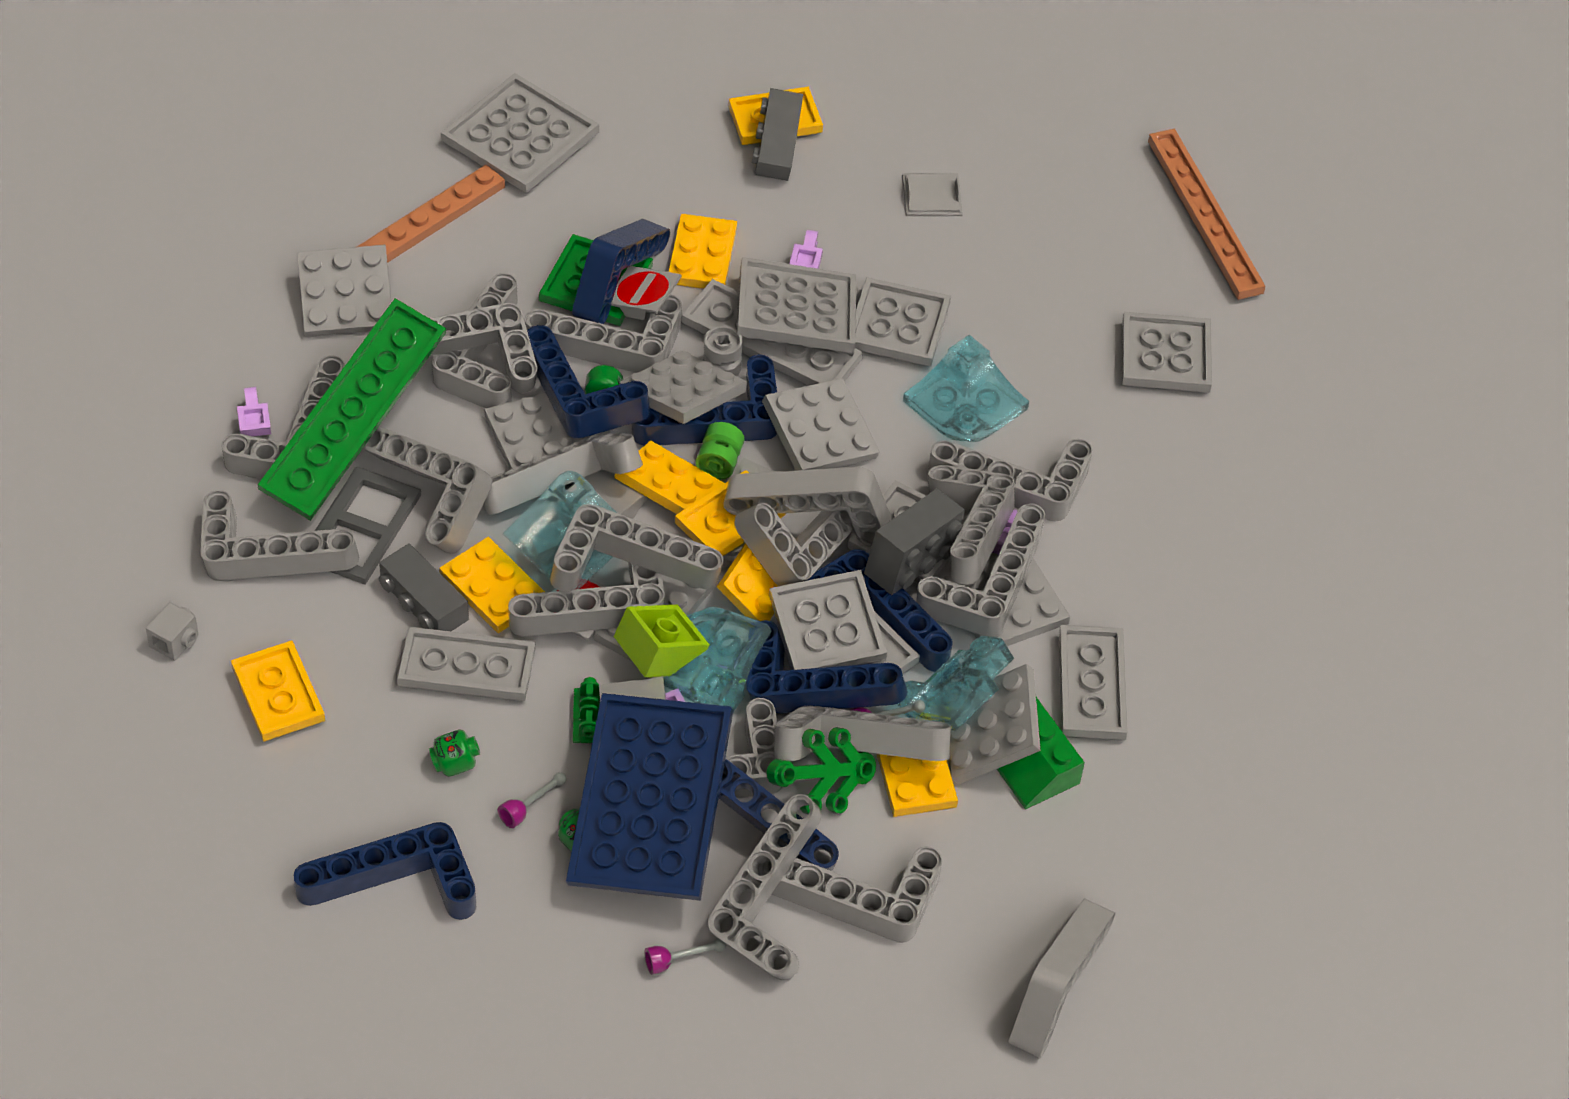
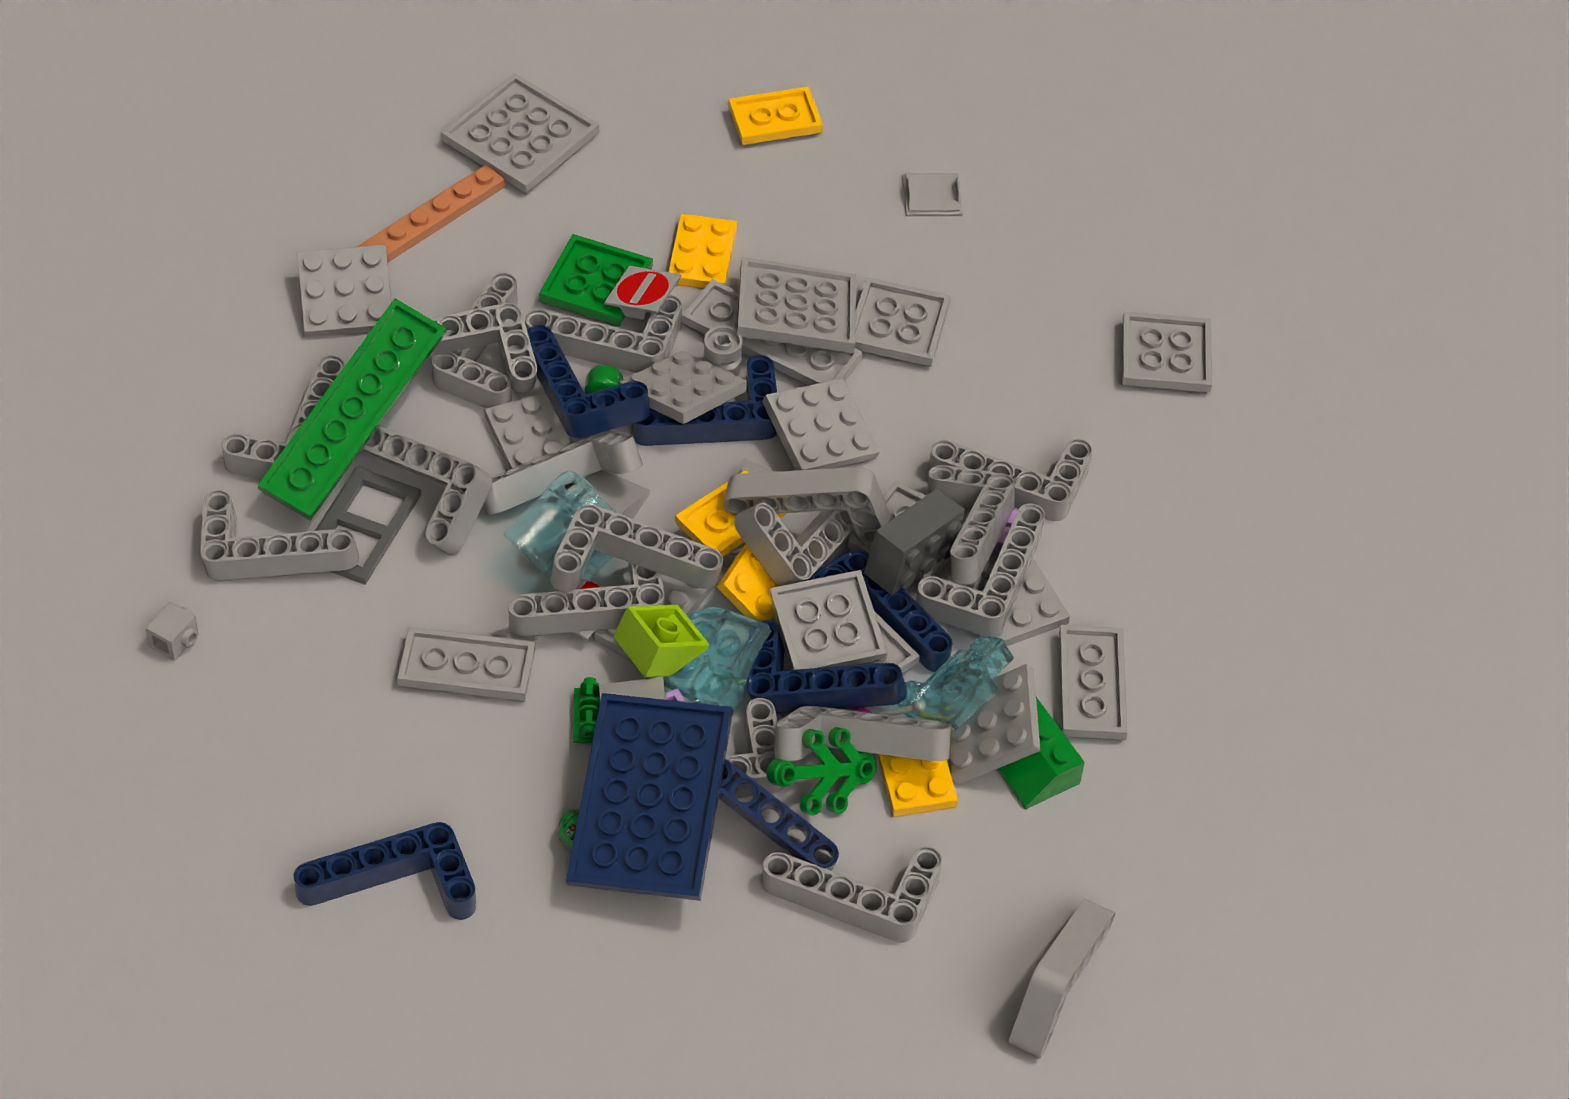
yellow plate [231,640,325,742] -> none
lavender plate [237,387,271,436] -> none
dark grey brick [379,543,469,632] -> none
green head [429,729,480,777] -> none
yellow plate [439,536,545,634] -> none
magenta hinge [497,772,566,828] -> none
dark blue beam [572,219,670,324] -> none
yellow plate [614,441,724,514] -> none
hinge [644,938,726,975] -> none
bright green wheel [696,422,744,480] -> none
light grey beam [708,794,821,980] -> none
dark grey brick [752,88,803,181] -> none
lavender plate [789,230,823,269] -> none
clear light blue slope [903,334,1029,442] -> none
nougat plate [1148,128,1266,300] -> none

